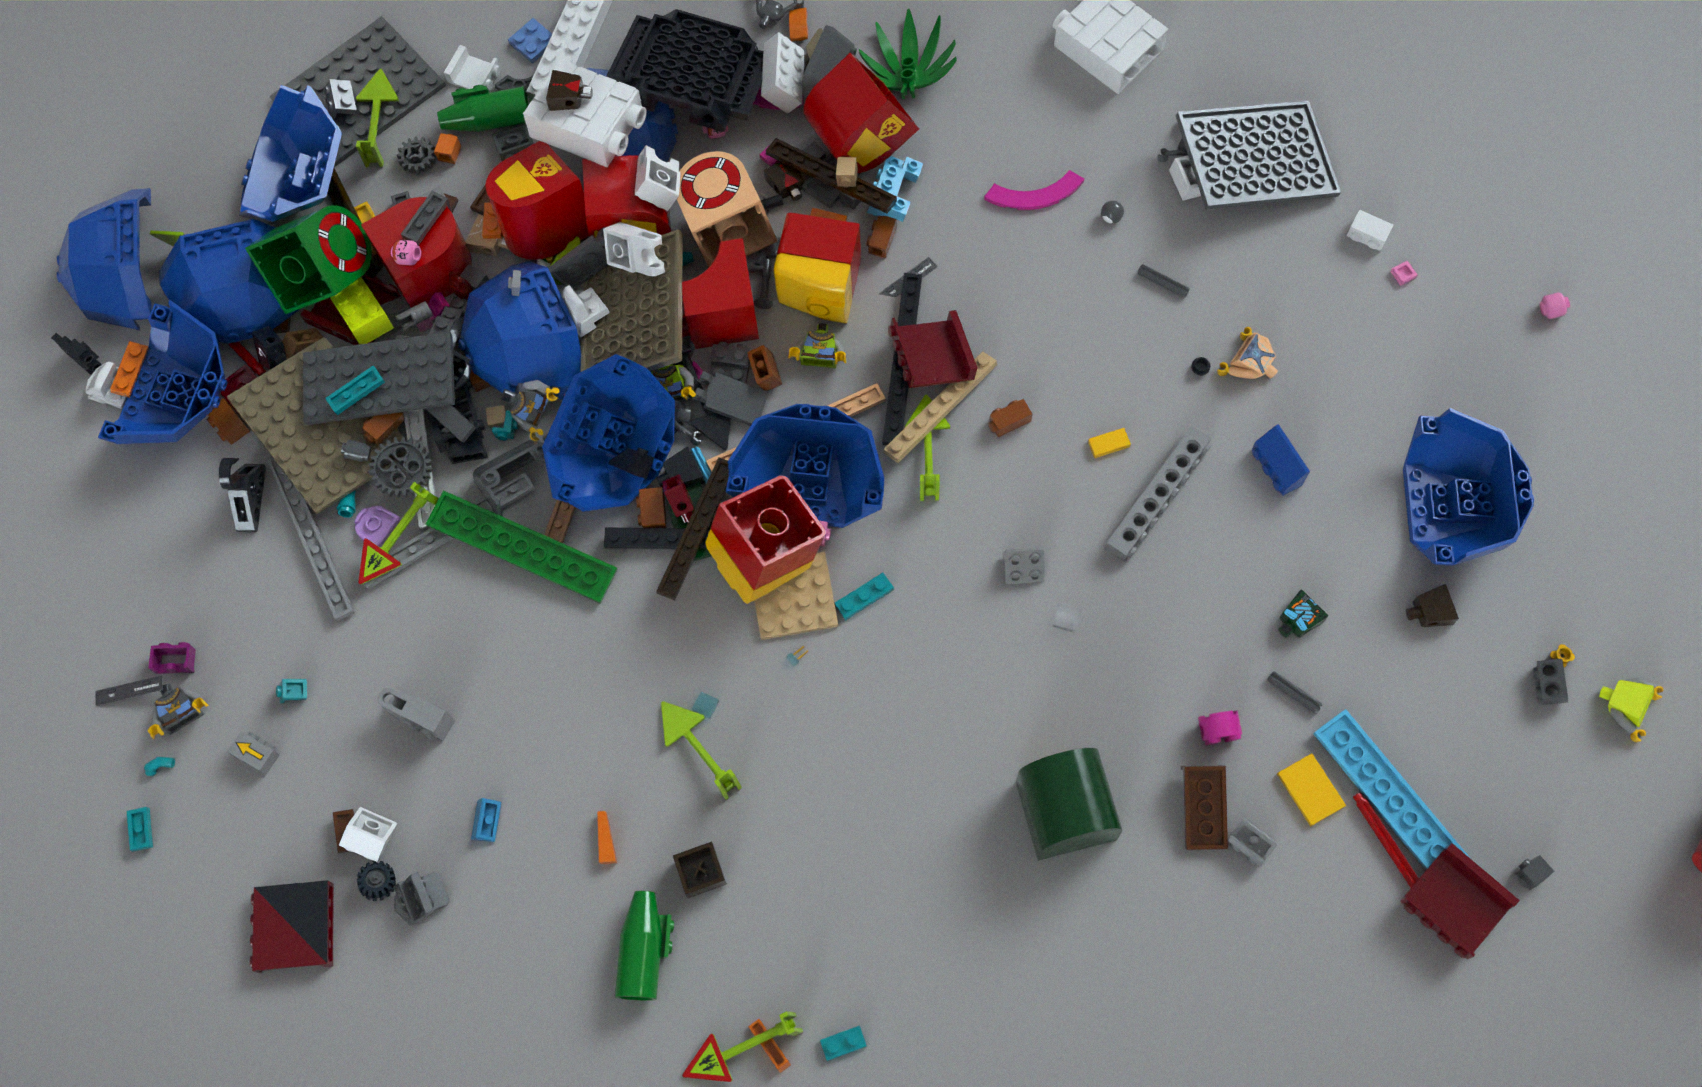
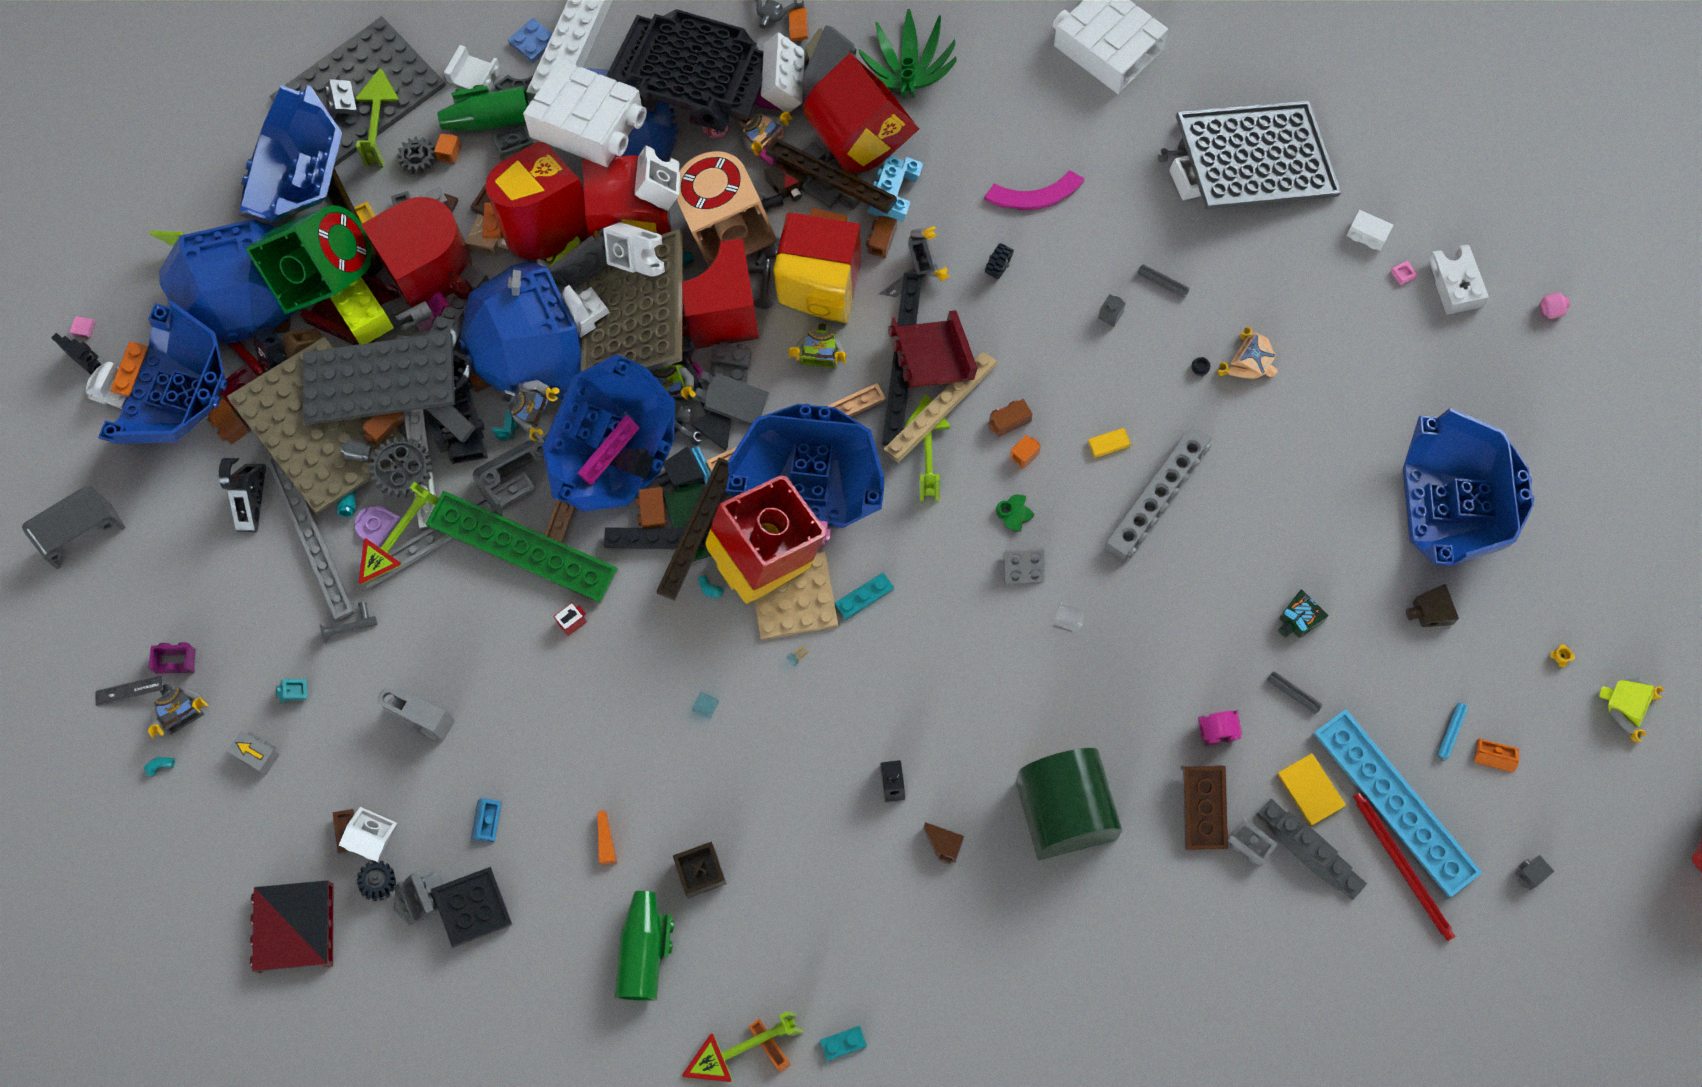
blue piece [57,188,152,330] -> none
teal plate [127,807,153,852] -> none
teal plate [325,365,385,415] -> none
bright pink head [391,240,421,265] -> none
dark grey plate [401,191,449,245] -> none
tan tile [486,405,506,428] -> none
dark brown torso [546,70,593,111] -> none
lime piece [661,701,742,800] -> none
dark red torso [662,474,694,523] -> none
dark orange brick [747,344,782,391] -> none
tan brick [836,157,857,187] -> none
dark grey piece [1101,201,1124,223] -> none
blue slope [1252,424,1310,496] -> none
dark red panel [1400,843,1520,959] -> none
dark grey brick [1533,659,1568,705] -> none
none -> dark grey windscreen [22,486,125,569]
none -> bright pink tile [70,316,95,338]
none -> dark grey piece [320,601,377,644]
none -> black plate [431,867,512,948]
none -> brick [553,602,587,636]
none -> dark pink tile [577,415,639,486]
none -> teal arm [698,575,724,598]
none -> torso [740,112,793,156]
none -> black torso [880,760,905,802]
none -> torso [908,226,950,281]
none -> reddish brown slope [924,822,964,864]
none -> black wheel [985,243,1014,279]
none -> green plate [996,494,1034,531]
none -> orange brick [1010,434,1040,469]
none -> dark grey brick [1098,294,1126,327]
none -> dark grey piece [1256,799,1367,900]
none -> white brick [1429,244,1489,315]
none -> medium azure axle [1438,703,1468,759]
none -> orange slope [1474,738,1519,772]

